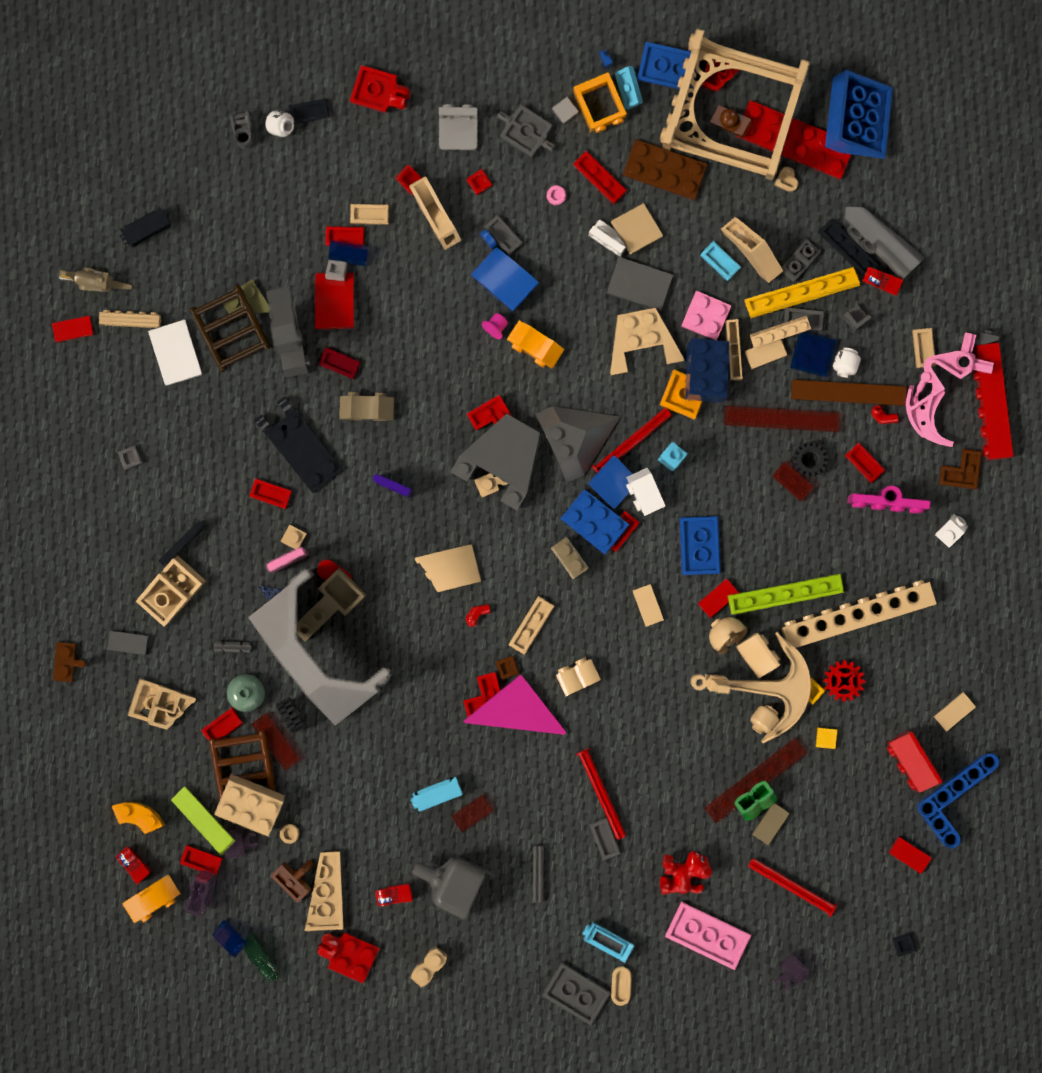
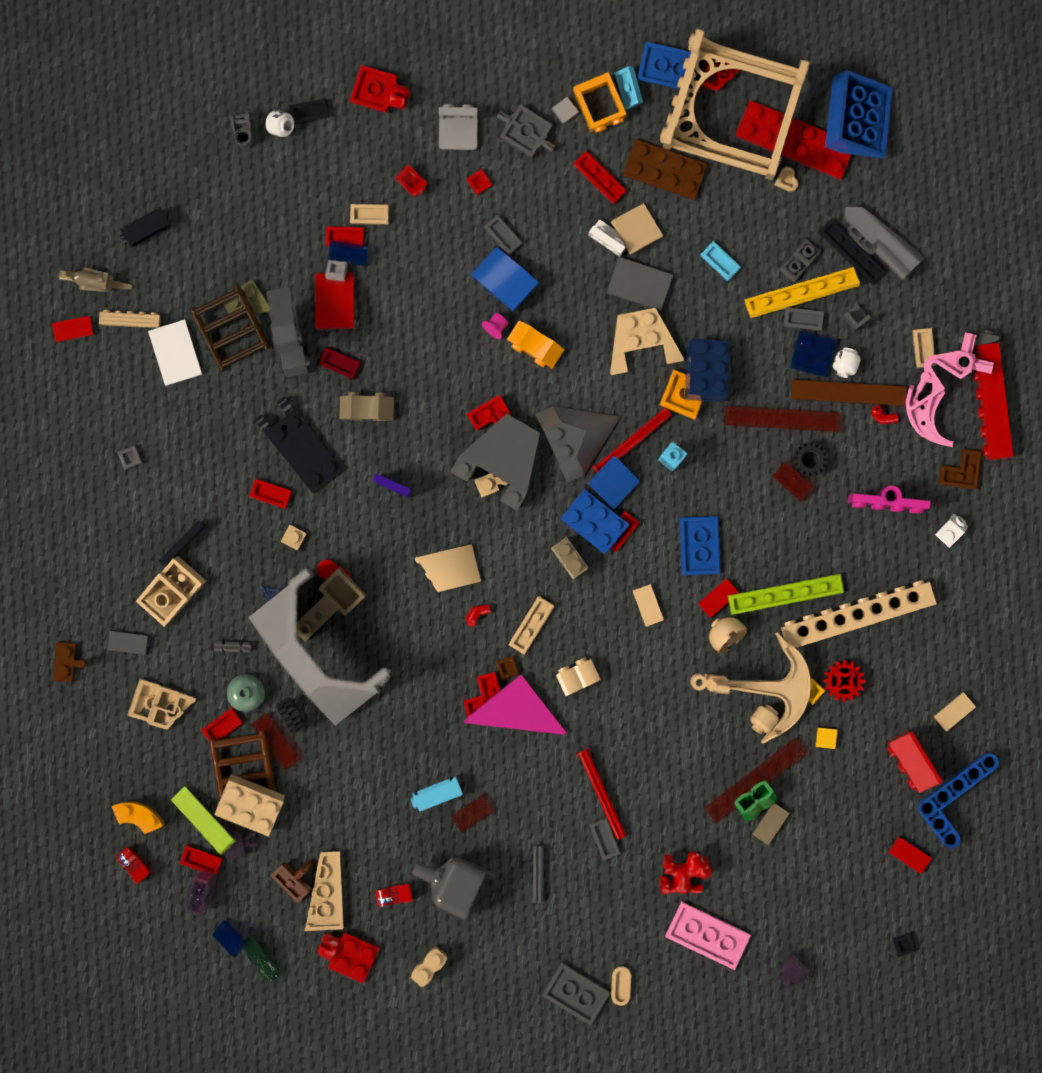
light orange brick [122,874,181,923] -> none
bright pink tile [267,547,309,573] -> none
tan tile [280,824,299,844] -> none
tan arch [409,176,461,250] -> none
blue tile [480,230,497,250] -> none
bright pink tile [547,185,566,205] -> none
medium azure window [582,922,634,963] -> none
blue tile [598,50,613,70] -> none
white brick [626,468,665,516] -> none
bright pink plate [681,291,731,340] -> none
reddish brown tile [710,105,753,138] -> none
tan arch [721,217,783,283] -> none
tan piece [725,319,743,381] -> none
tan slope [735,633,780,678] -> none
tan tile [744,339,787,369] -> none
red axle [748,858,837,917] -> none
tan piece [750,315,811,348] -> none
red tile [845,443,885,483] -> none
red leg [863,267,903,296] -> none

